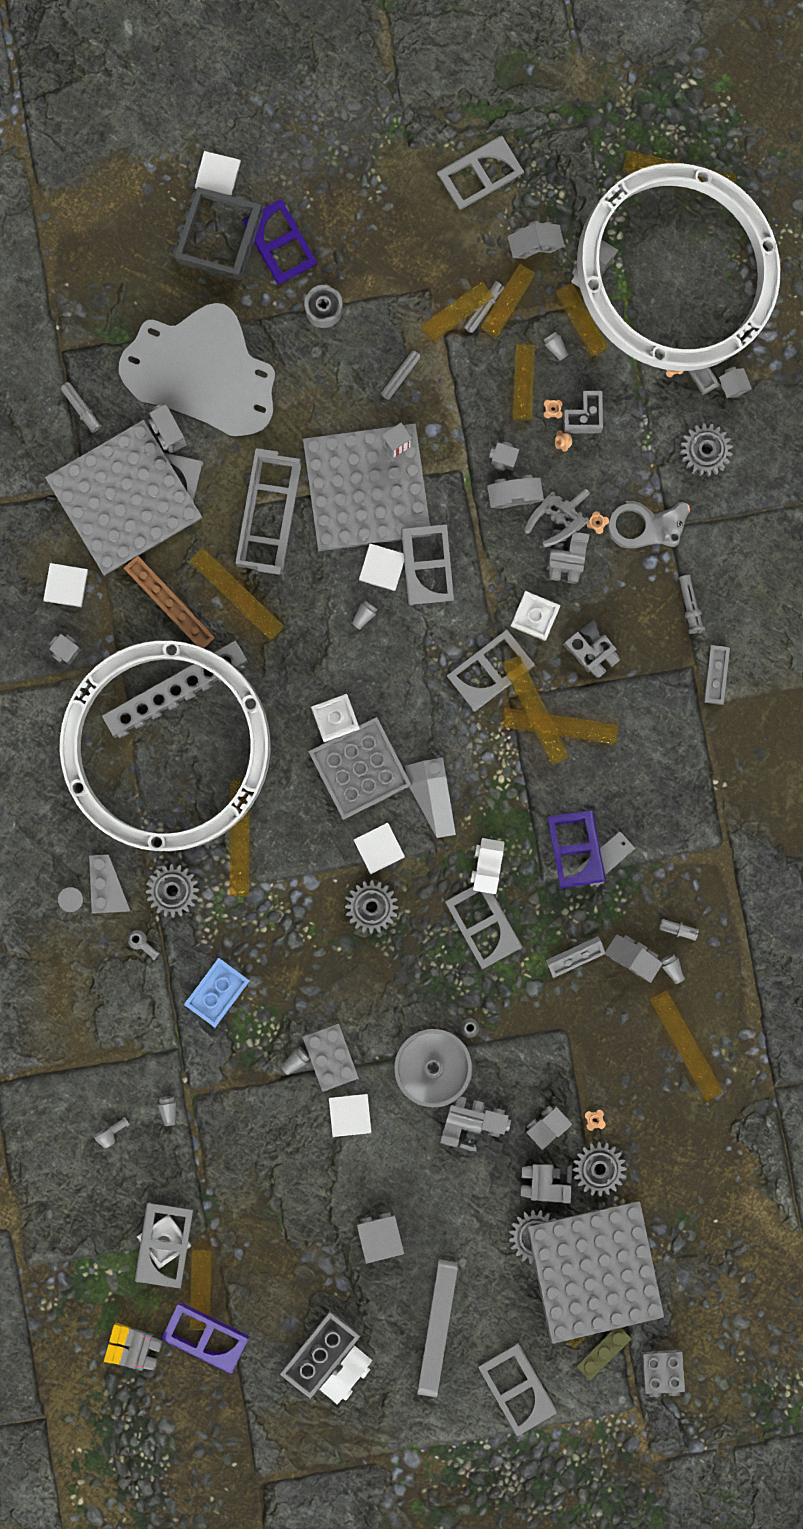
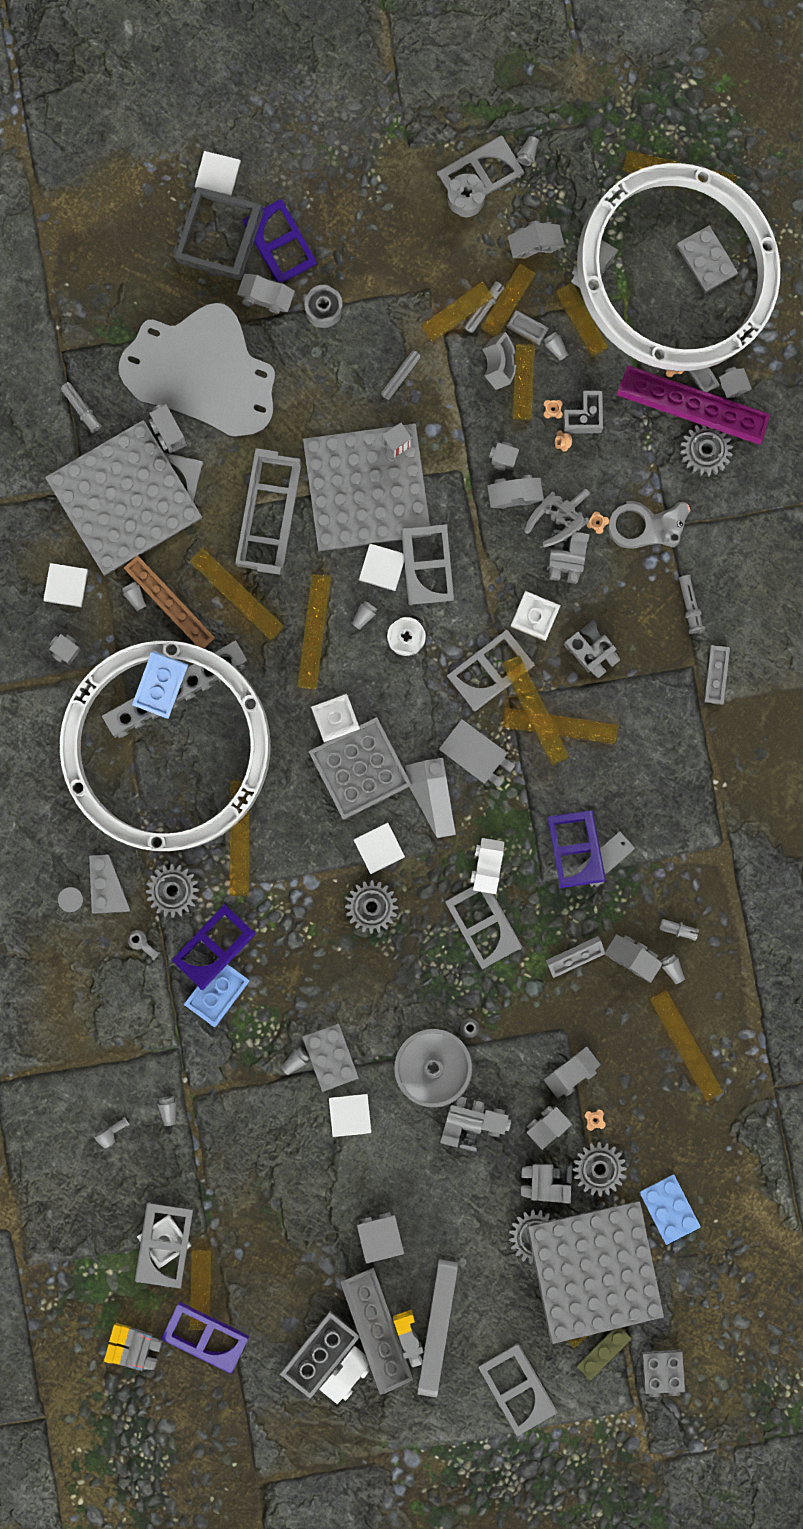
none -> light grey cone [122,582,146,611]
none -> light blue plate [132,651,188,719]
none -> dark purple window [172,904,256,990]
none -> light grey brick [237,274,295,314]
none -> clear yellow plate [298,574,331,690]
none -> light grey plate [340,1268,413,1395]
none -> white plate [387,617,426,656]
none -> light grey hips [393,1309,423,1367]
none -> light grey tile [439,719,515,788]
none -> light grey brick [447,174,485,217]
none -> light grey brick [482,332,516,390]
none -> light grey tile [507,310,549,346]
none -> light grey cone [517,136,539,166]
none -> light grey brick [544,1047,601,1098]
none -> magenta plate [617,365,771,445]
none -> light blue plate [639,1174,701,1245]
none -> light grey plate [676,225,738,293]

